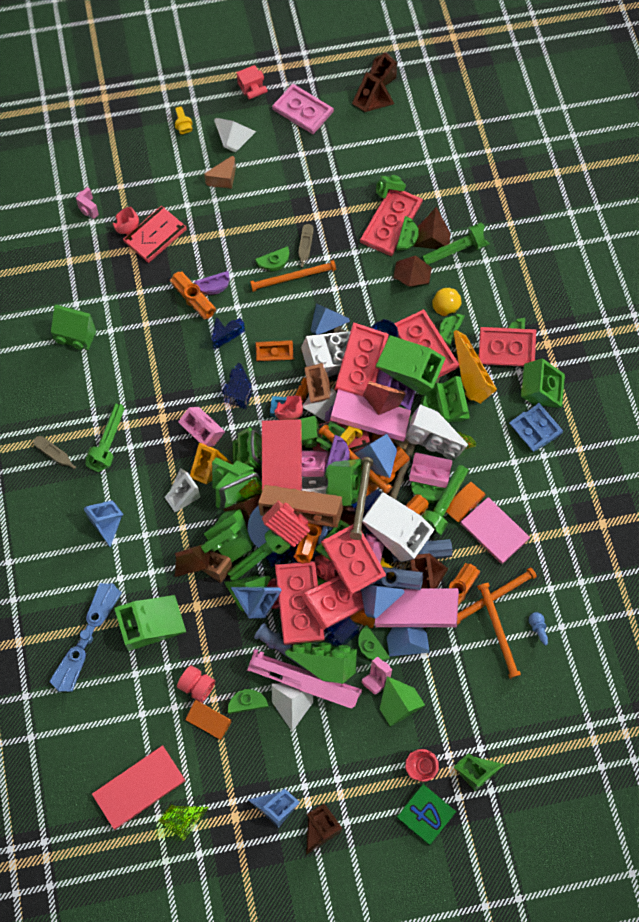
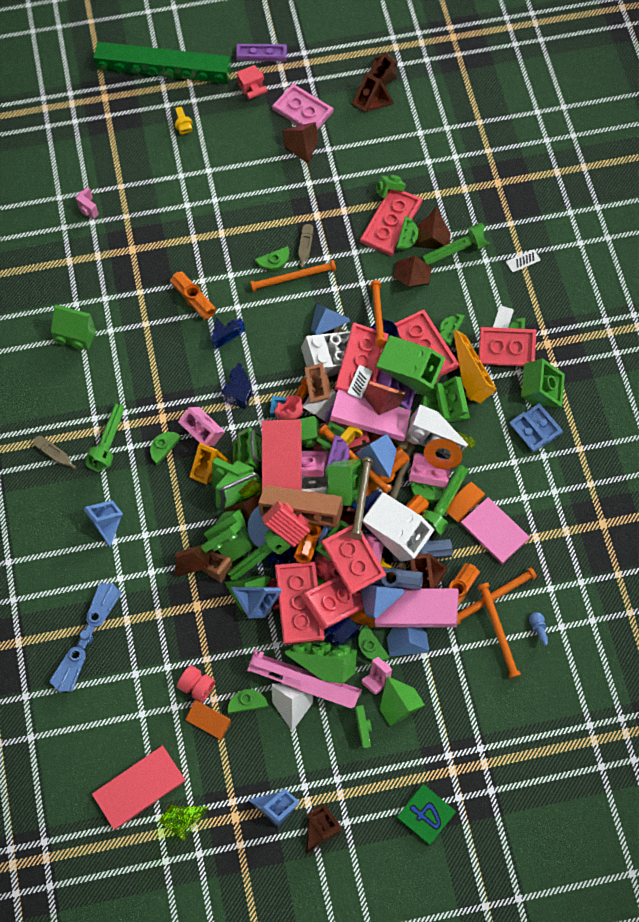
coral hair [113,207,139,234] -> none
bright green slope [114,595,186,651] -> none
coral tile [123,206,187,263] -> none
white slope [165,468,200,512] -> none
medium lavender plate [194,271,230,295] -> none
nougat slope [204,156,236,189] -> none
white slope [214,118,256,152] -> none
sand blue pin [254,623,306,670] -> none
orange slope [256,340,293,361] -> none
coral hair [405,749,439,782] -> none
yellow hair [432,288,462,316] -> none
bright green slope [454,753,505,792] -> none
none -> green brick [93,42,231,84]
none -> bright green plate [150,432,182,466]
none -> medium lavender tile [236,44,287,62]
none -> copper slope [282,122,319,164]
none -> white sticker [348,365,373,399]
none -> bright green plate [355,705,372,748]
none -> orange bar [370,280,386,348]
none -> orange piece [424,439,462,469]
none -> white sticker [493,306,514,328]
none -> white sticker [506,250,540,272]

